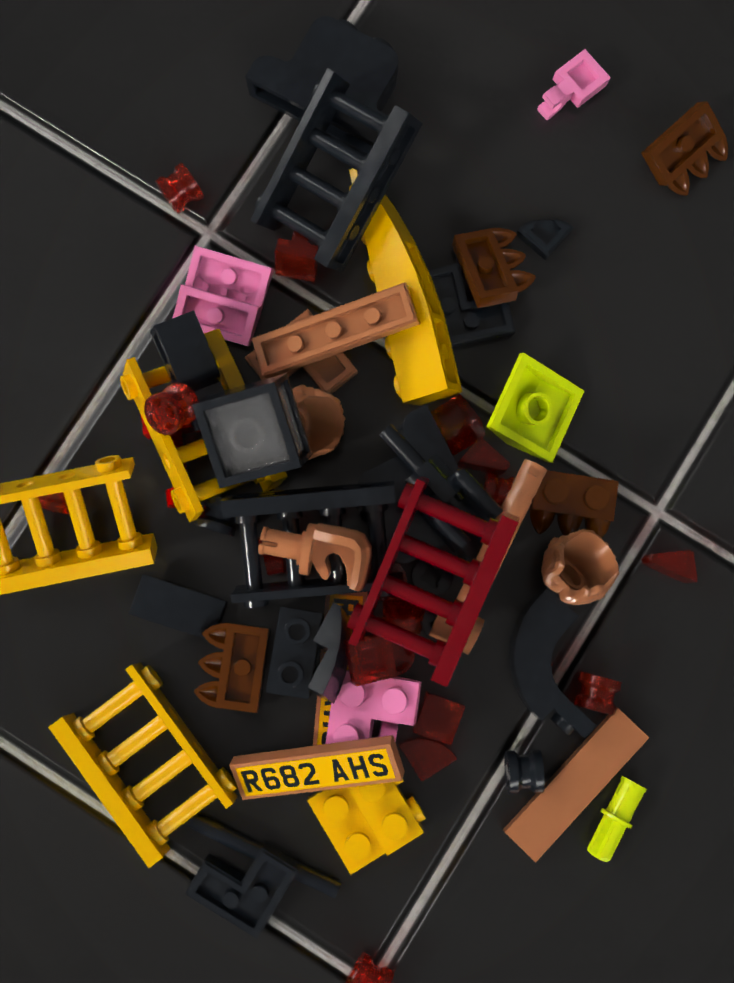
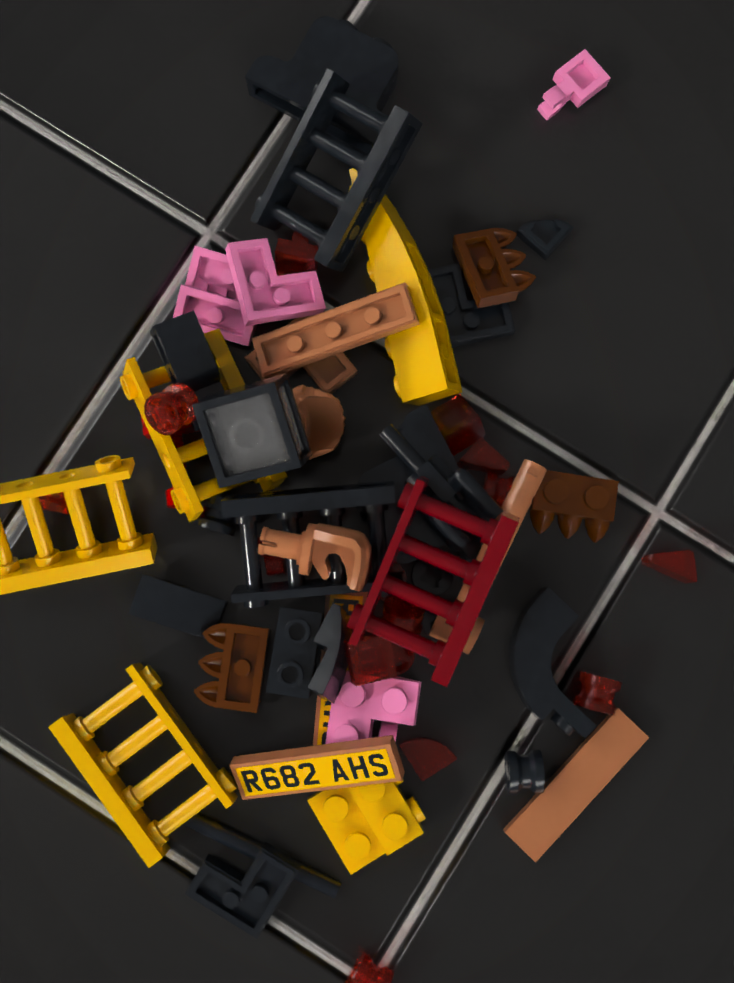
clear red wheel [155,162,204,215] -> none
clear red slope [412,691,466,746] -> none
neon yellow slope [486,353,584,463] -> none
nougat hair [541,529,619,605] -> none
neon yellow axle [587,776,647,862] -> none
reddish brown plate [641,101,728,196] -> none
none -> bright pink plate [225,238,326,326]

